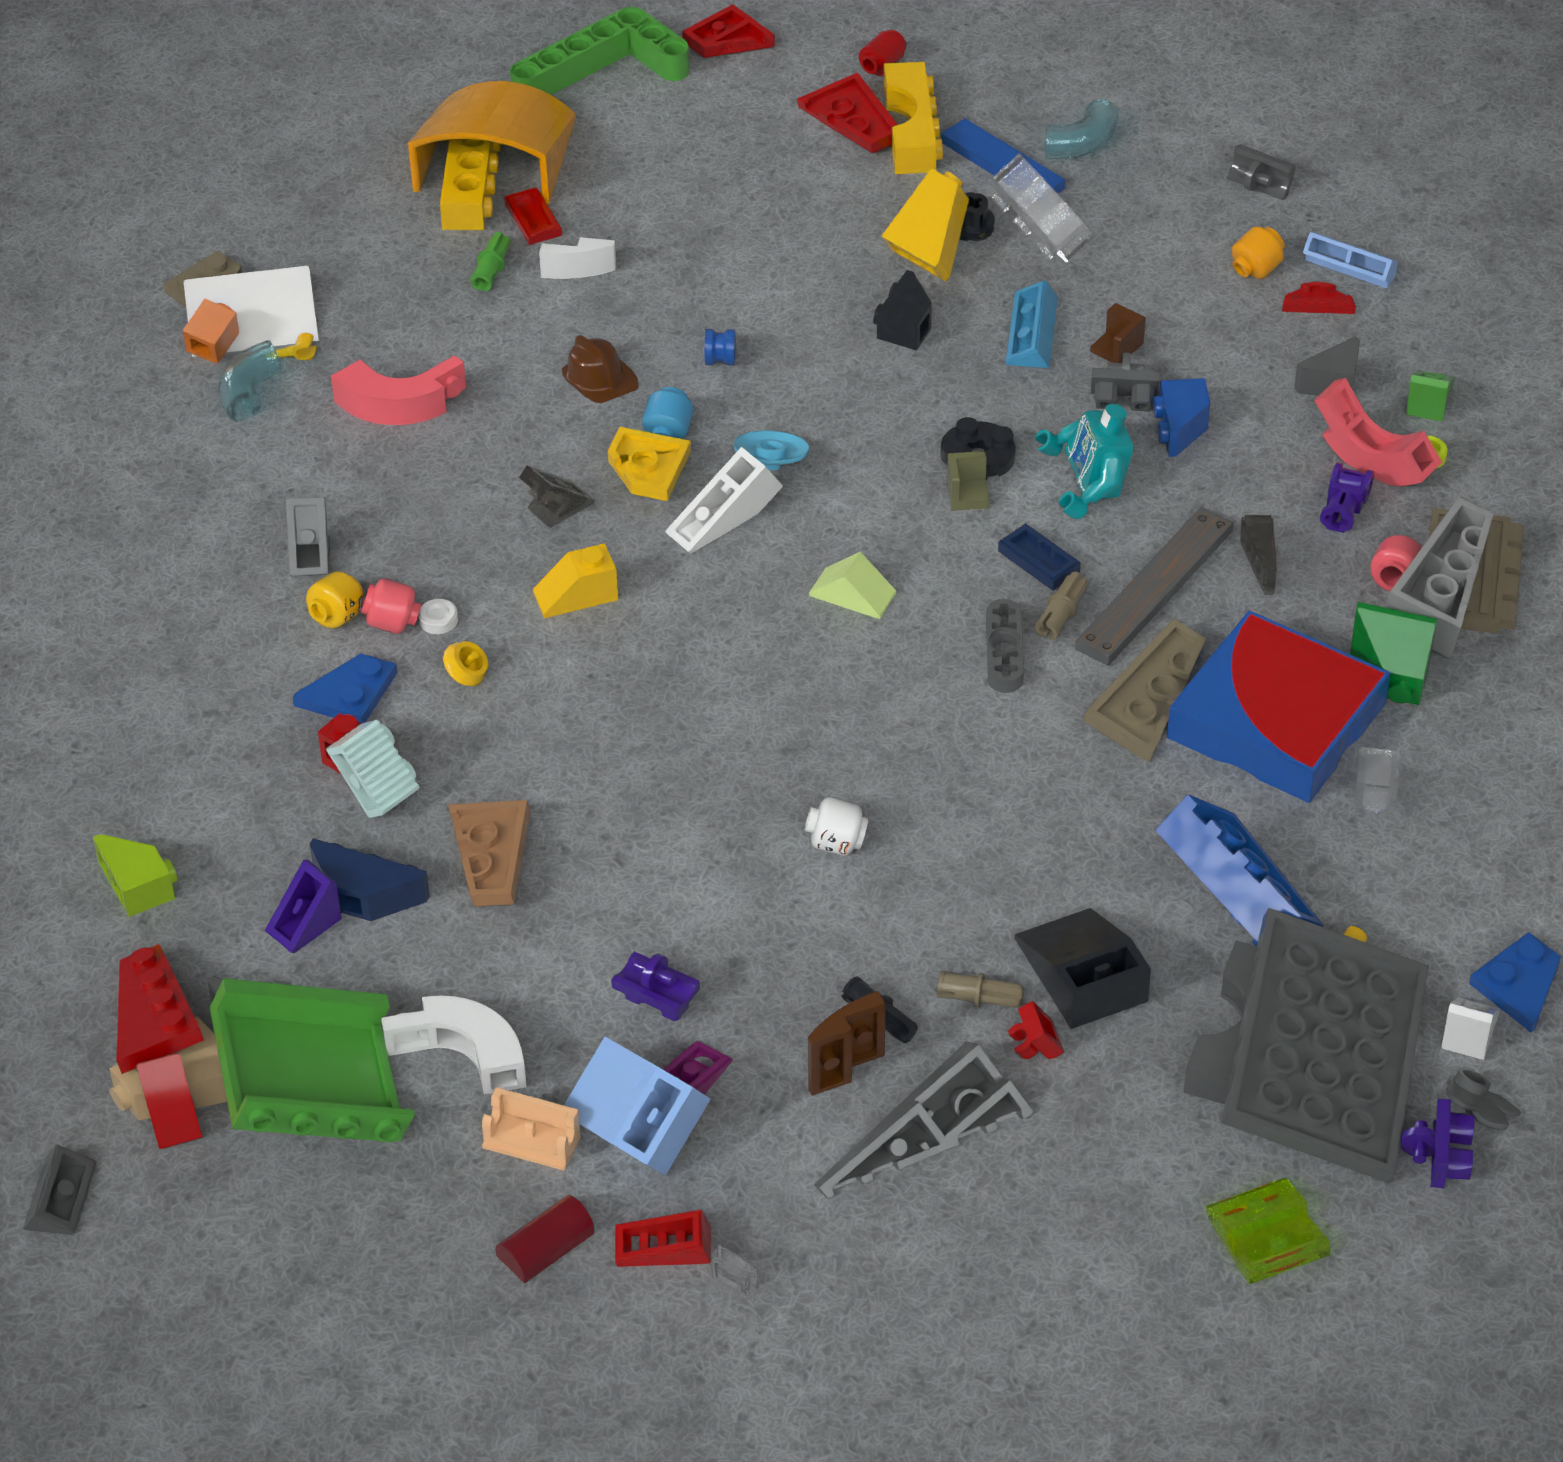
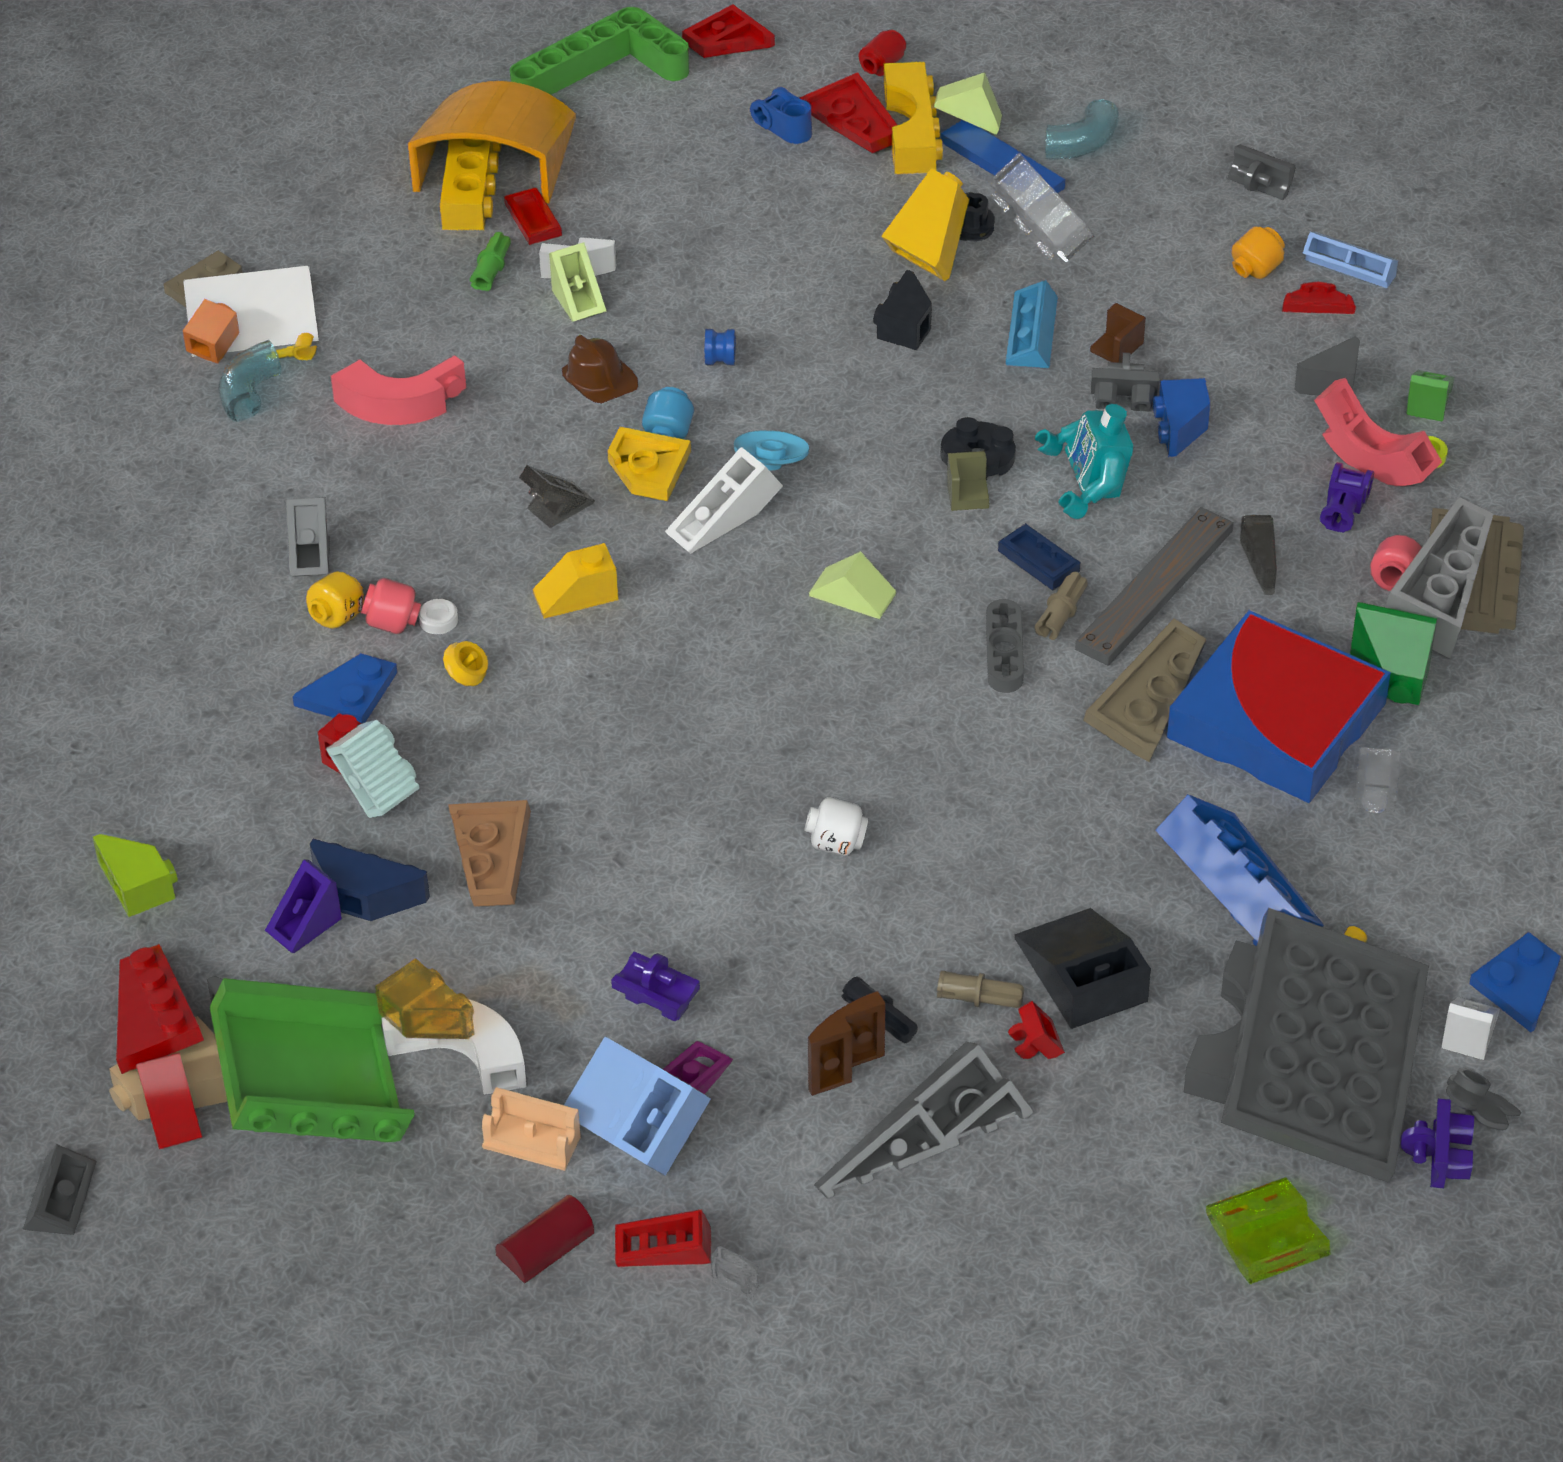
none -> clear yellow slope [375,958,475,1039]
none -> yellowish green slope [549,242,606,322]
none -> blue piece [750,87,812,144]
none -> yellowish green slope [934,72,1002,135]

